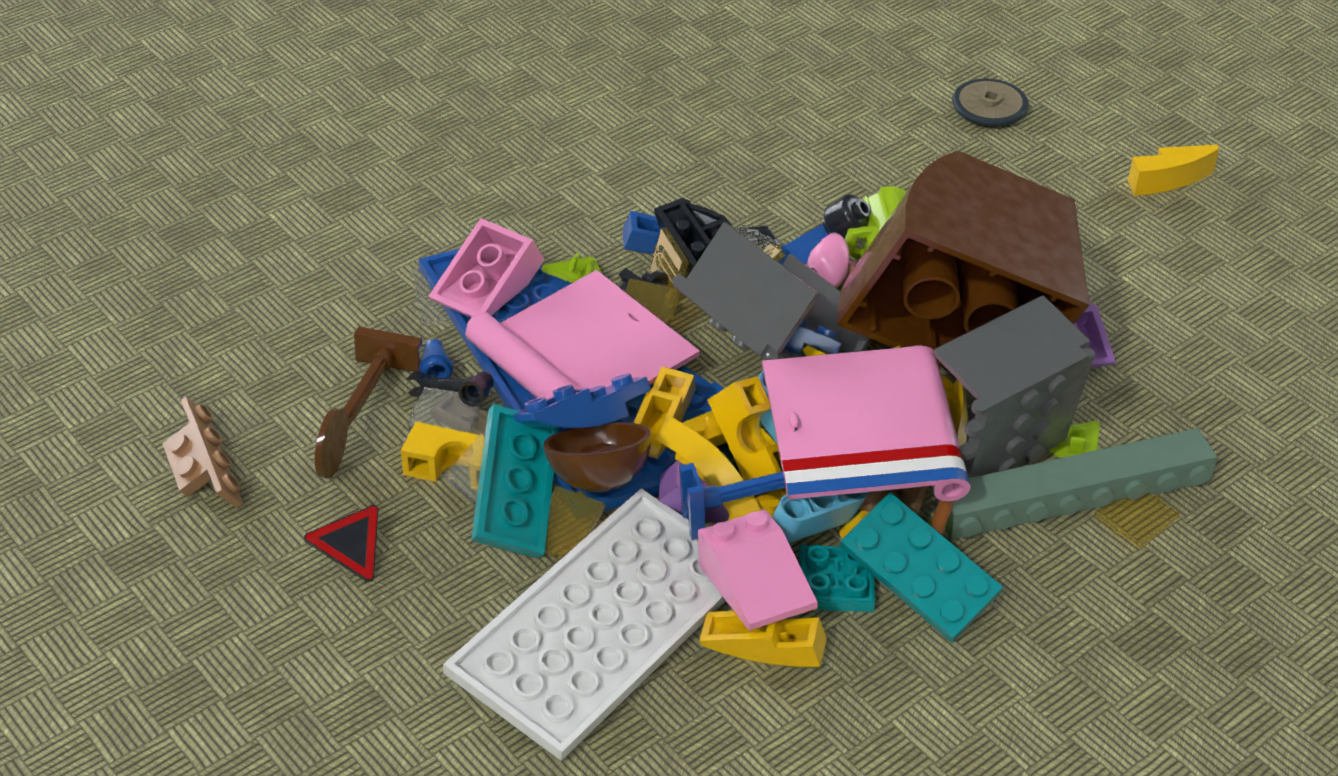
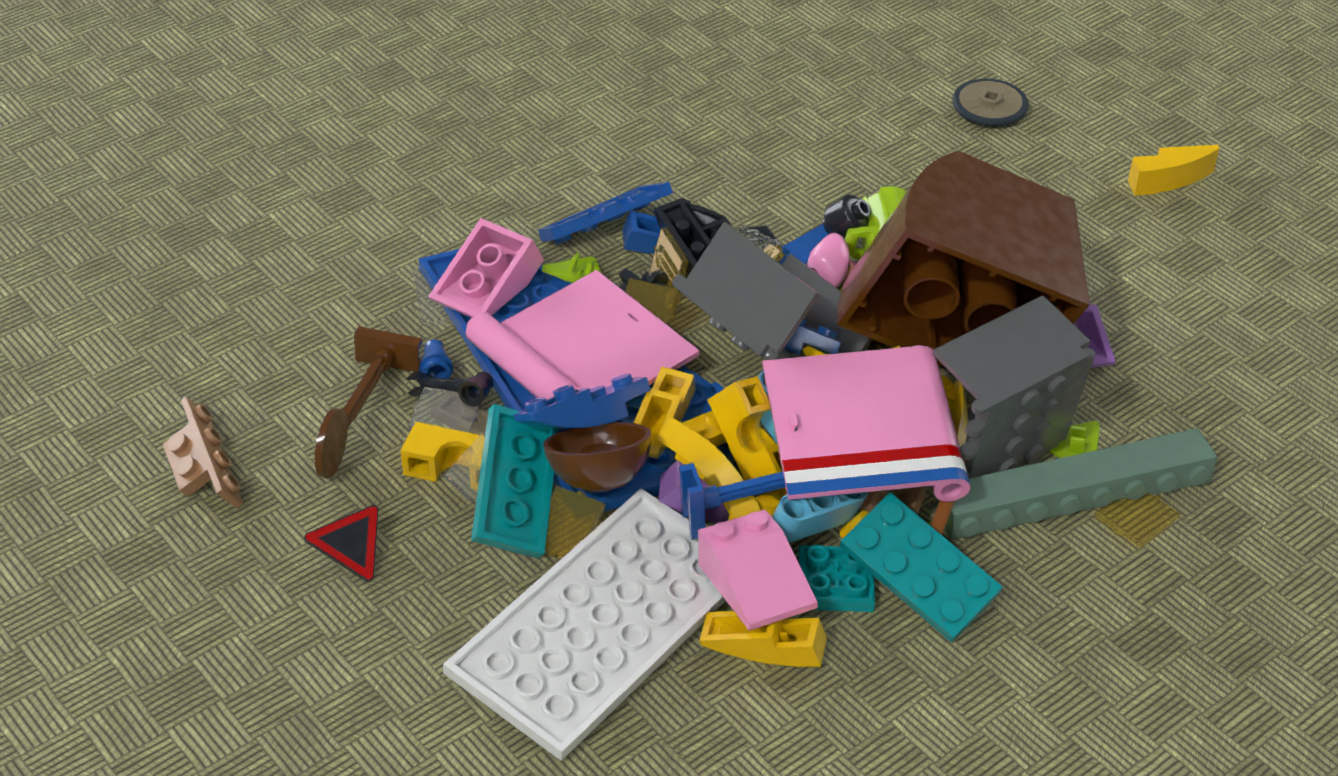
none -> blue wing [538,181,673,245]

